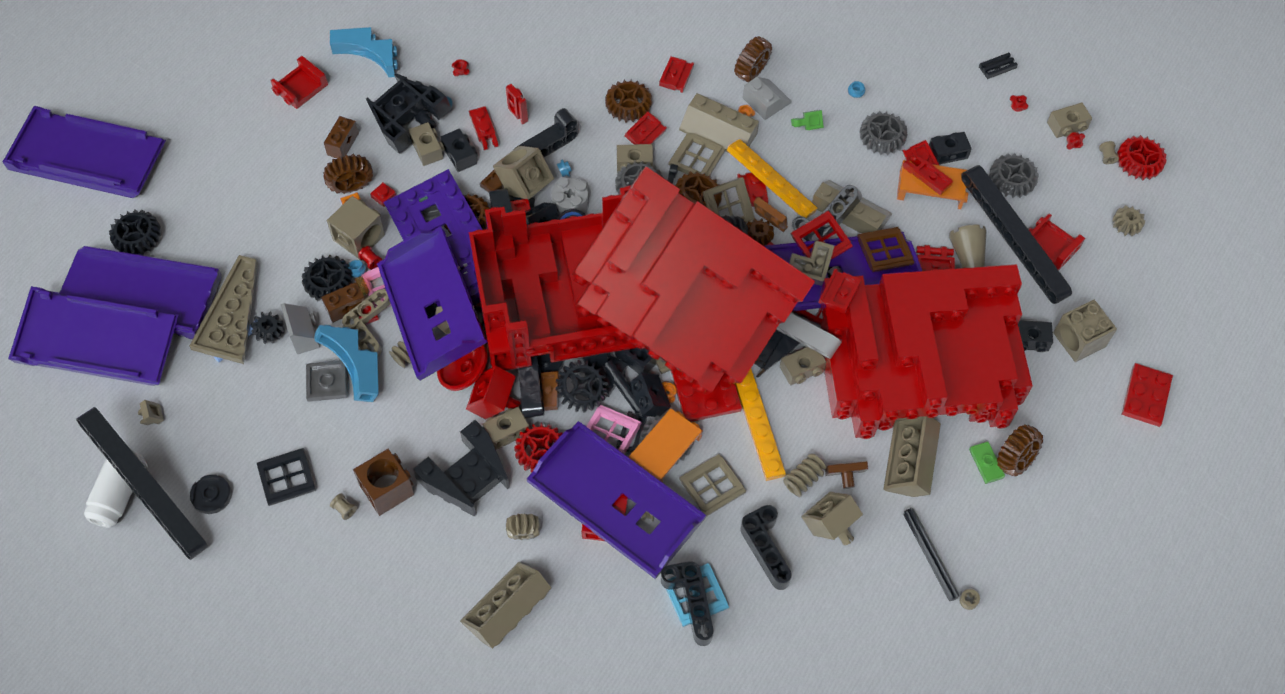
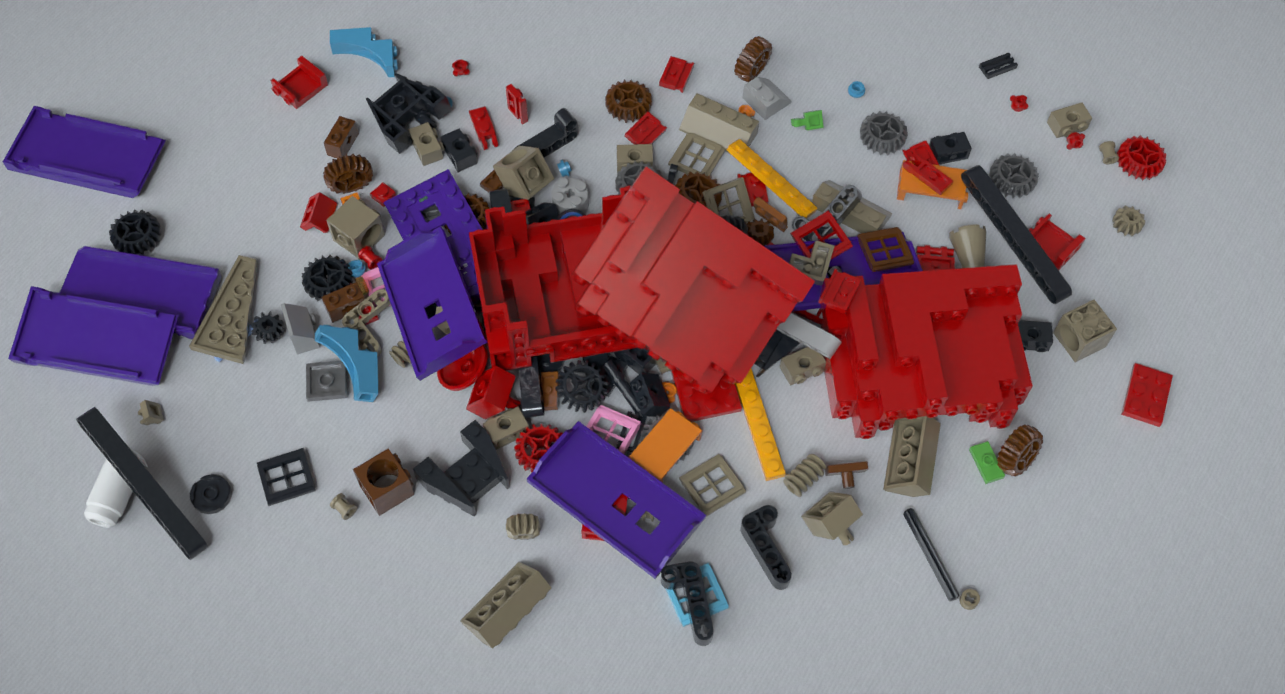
none -> red panel [300,192,337,233]

